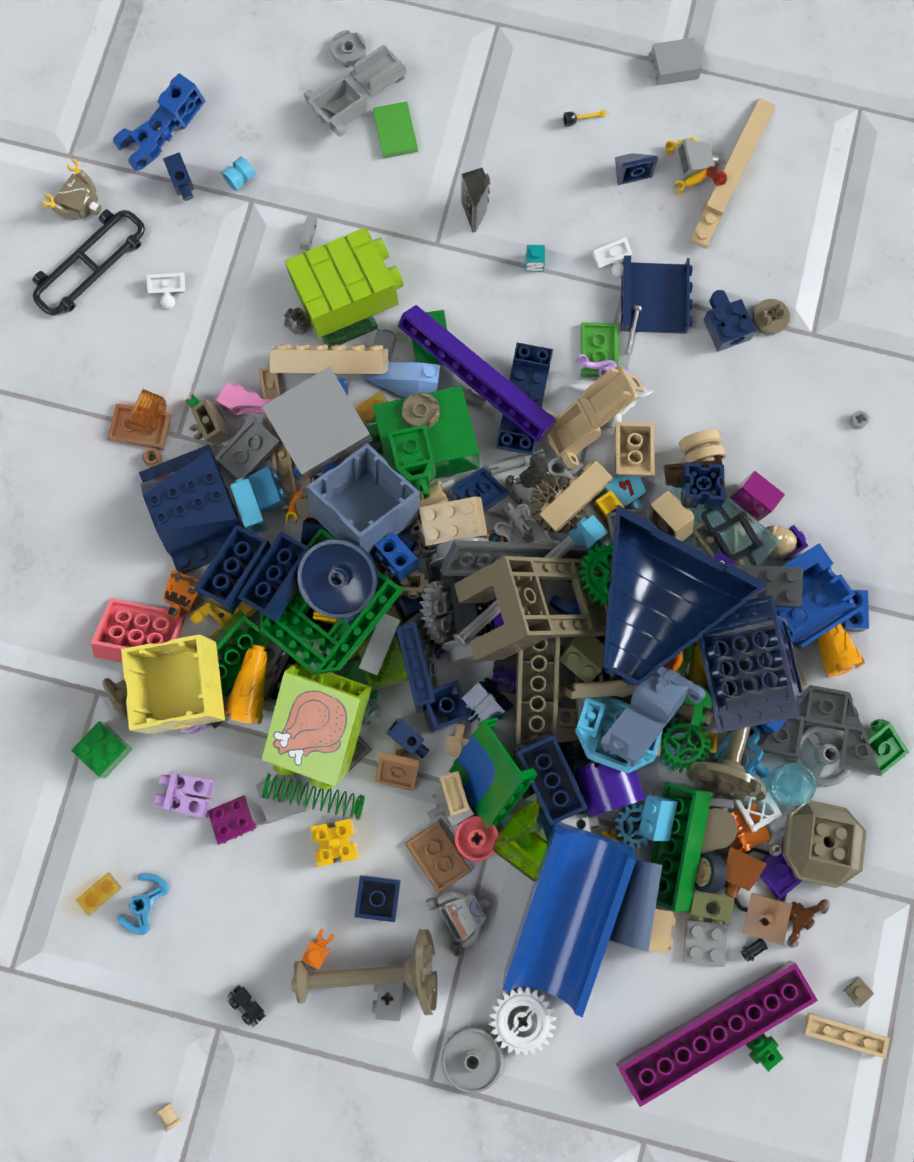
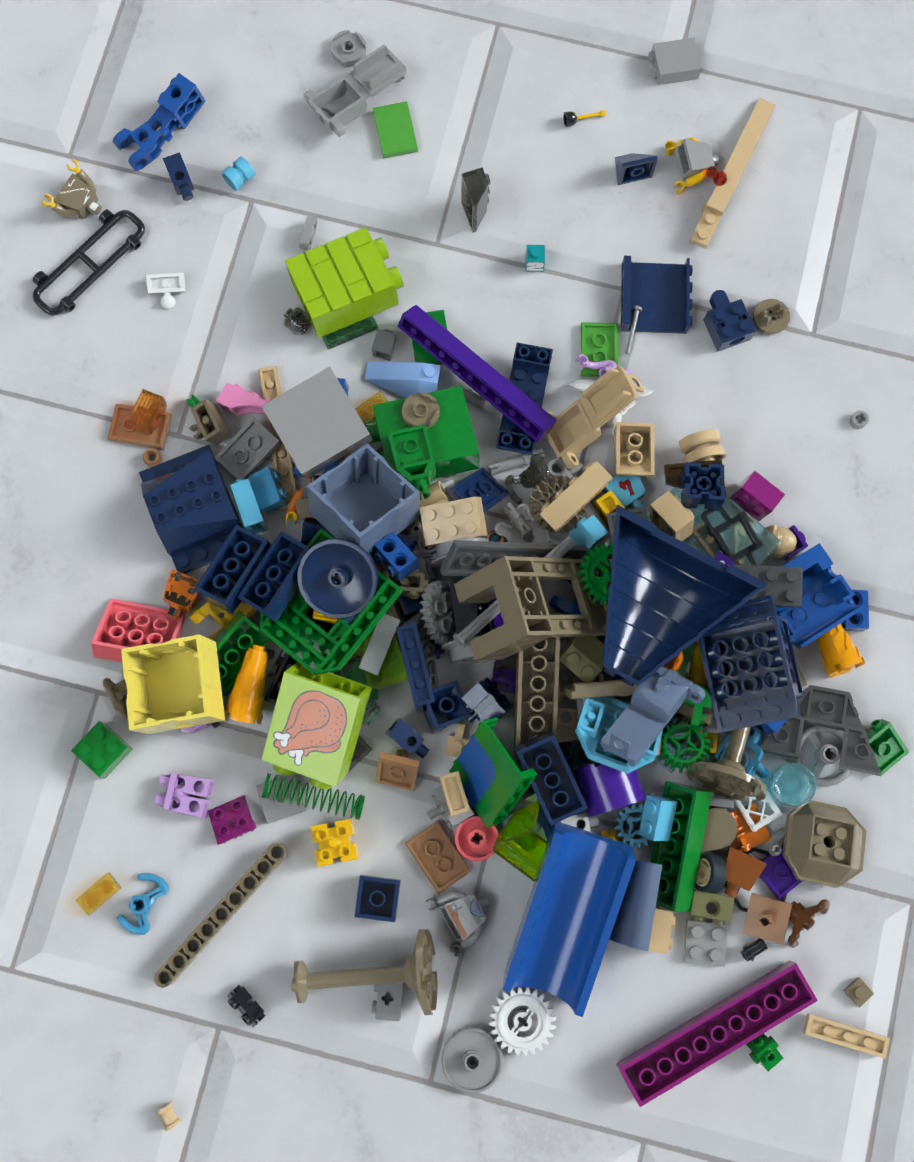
tan brick [269,344,388,374] -> none
orange brick [301,928,335,970] -> none
white plate [592,237,632,278] -> none
none -> dark tan beam [154,843,288,988]

